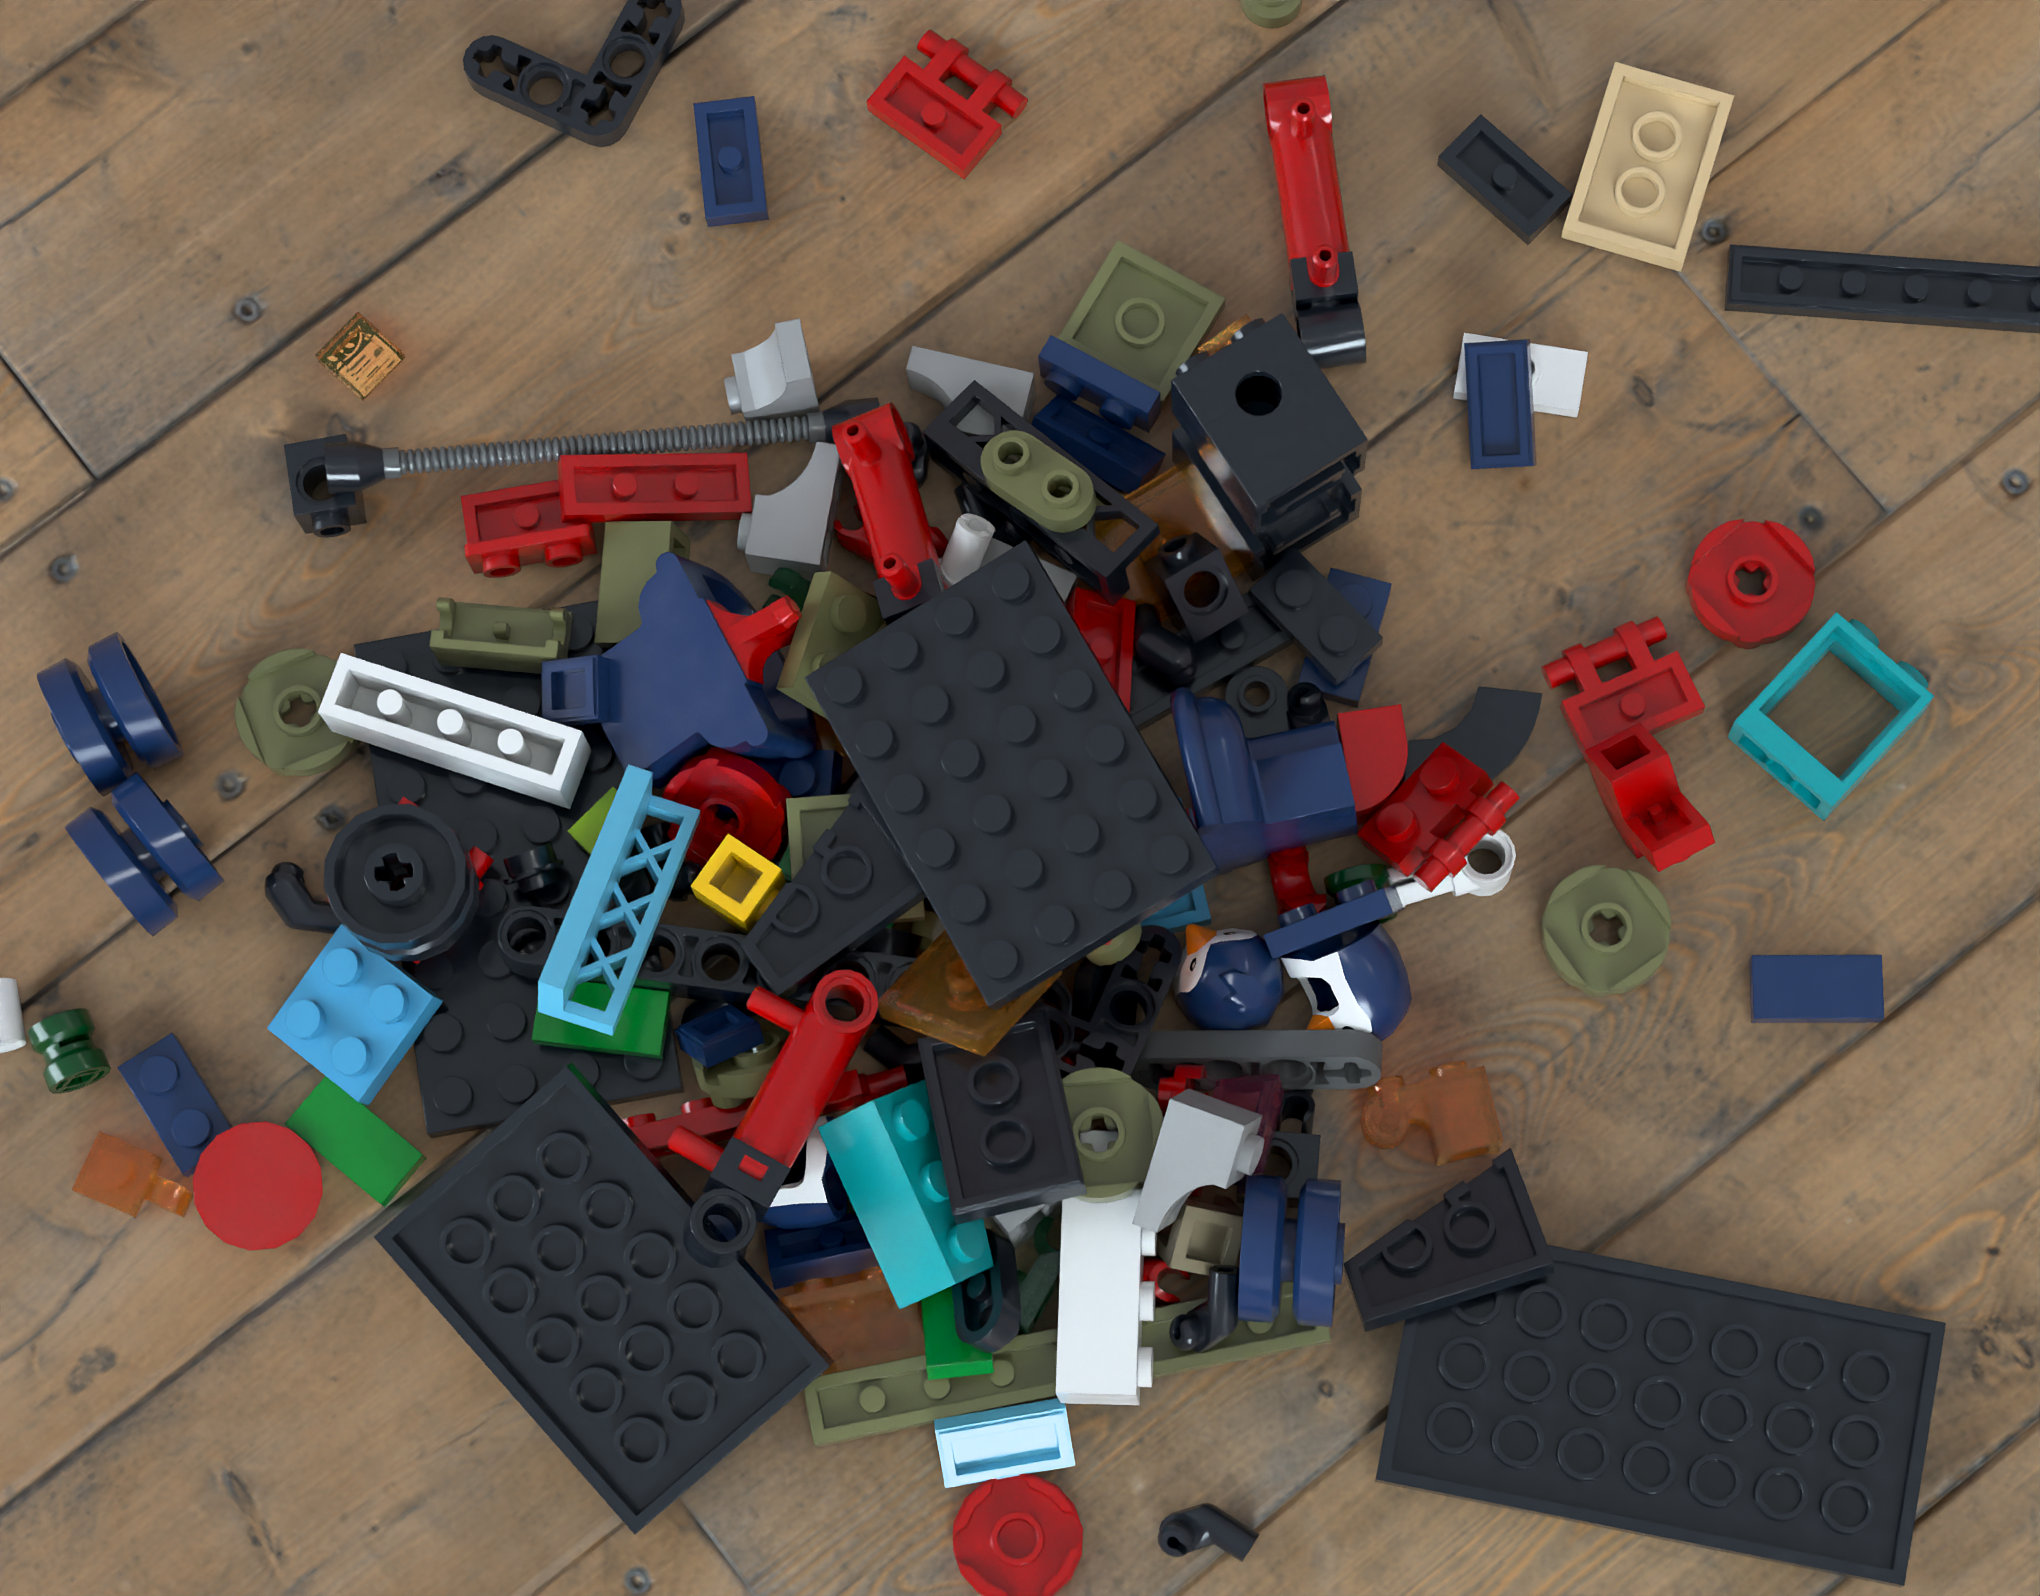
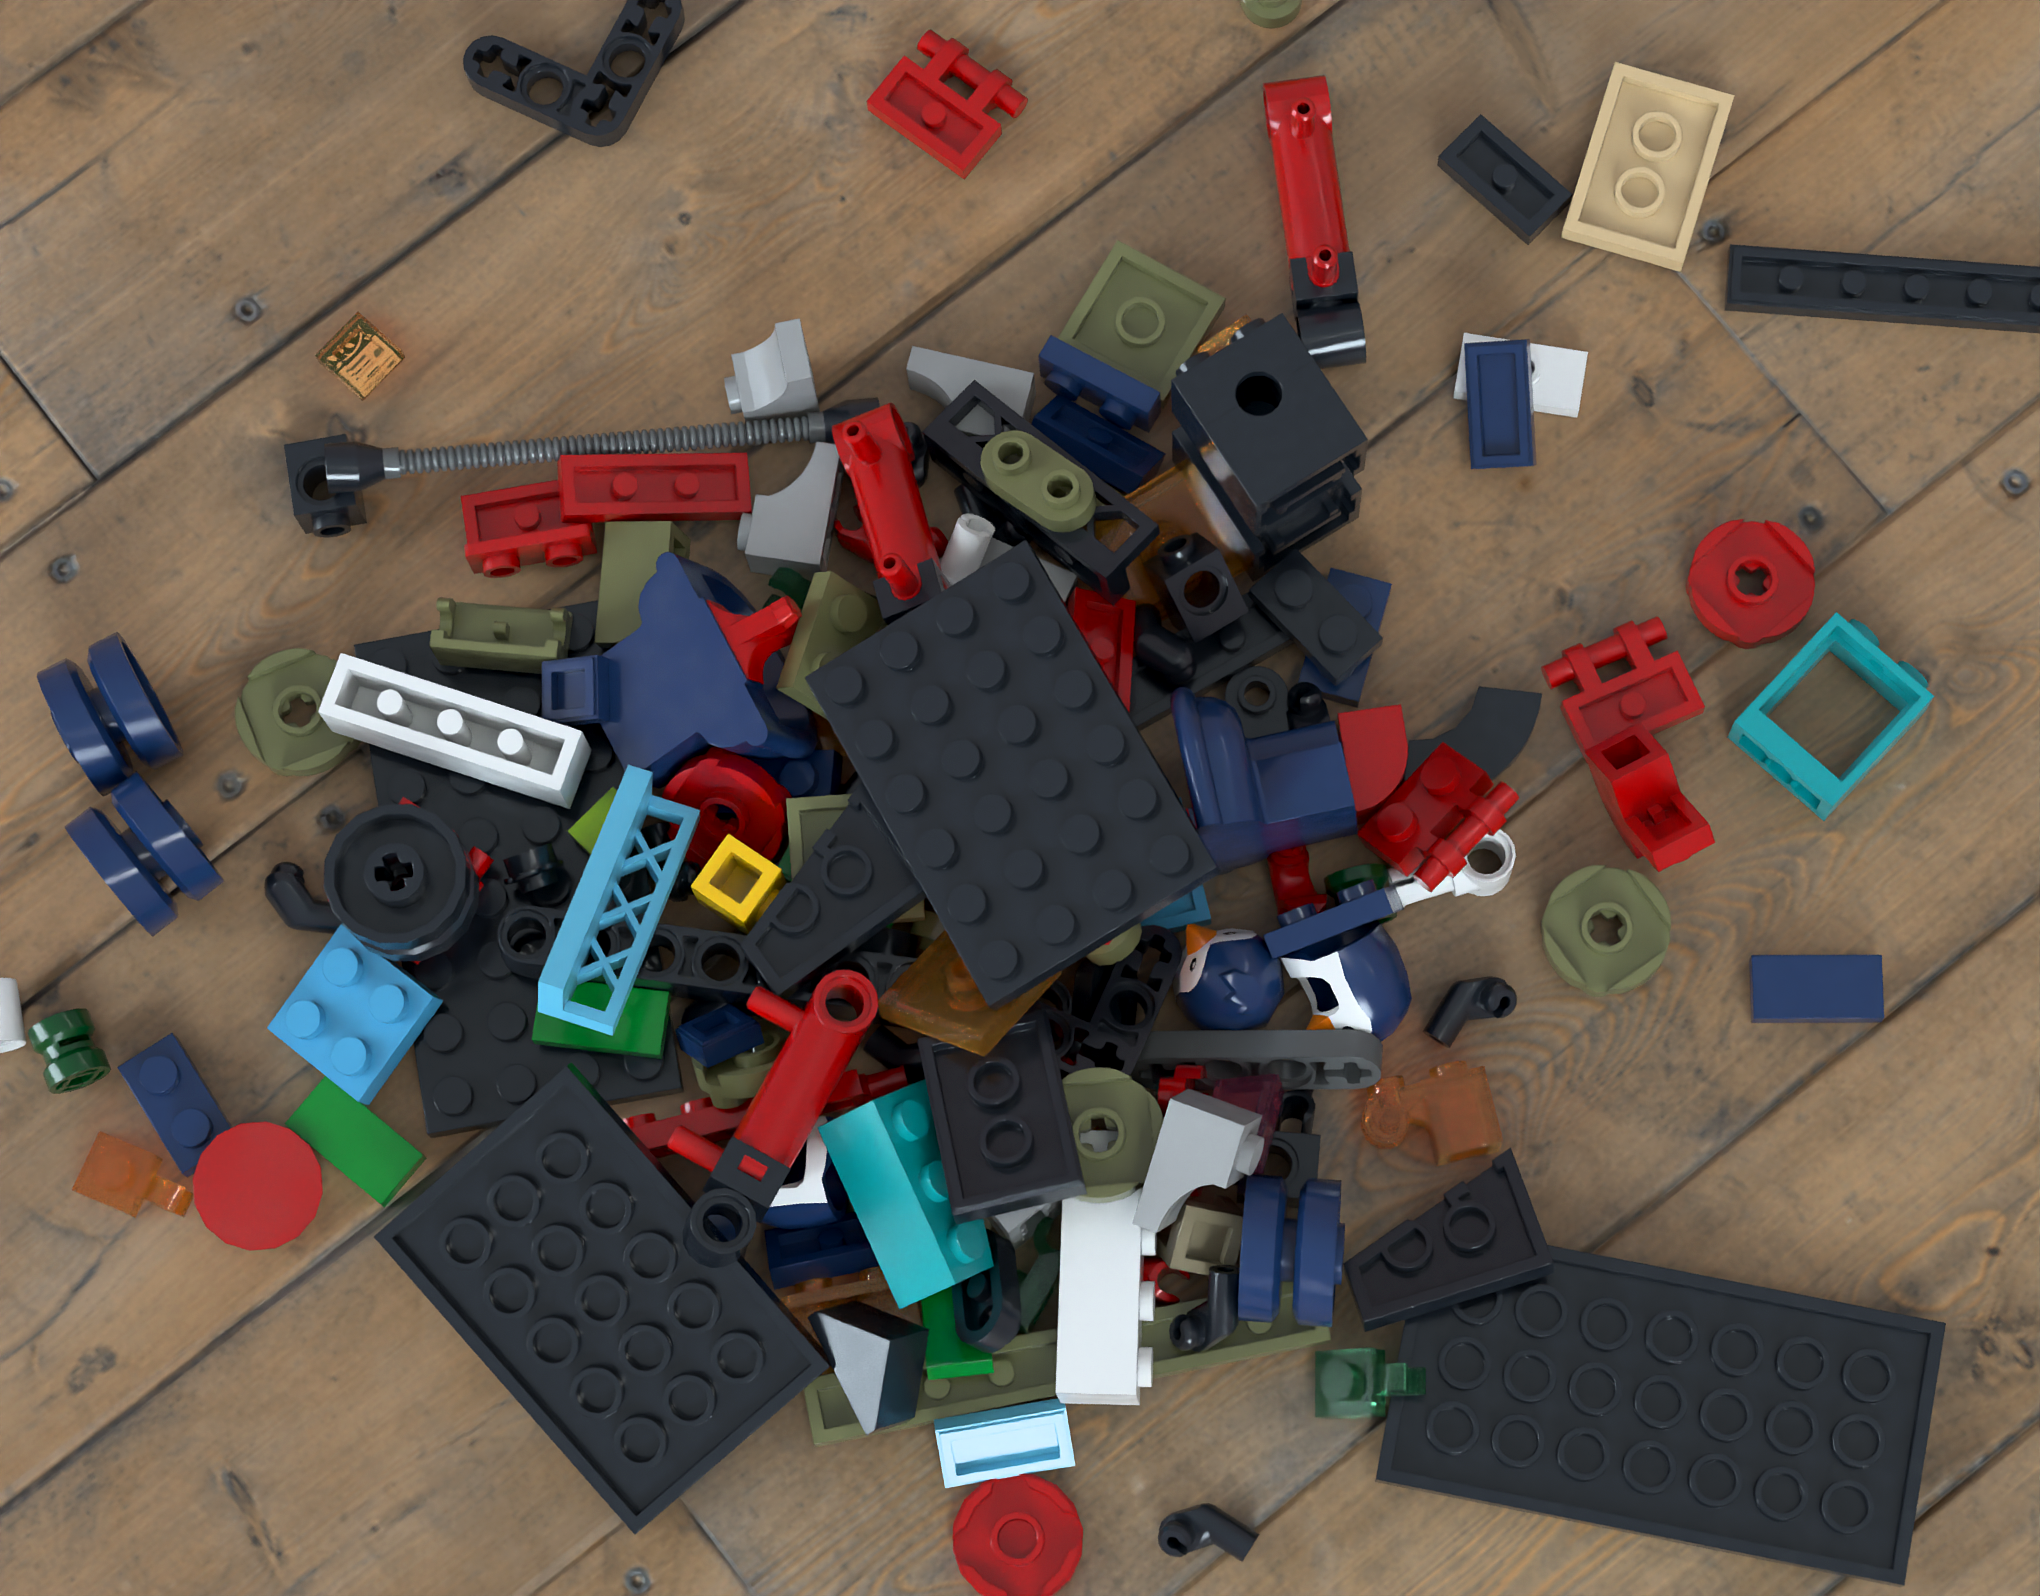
dark blue plate [693,96,769,227] -> none
none -> black slope [807,1300,930,1436]
none -> clear green plate [1315,1347,1426,1420]
none -> black arm [1423,976,1517,1048]

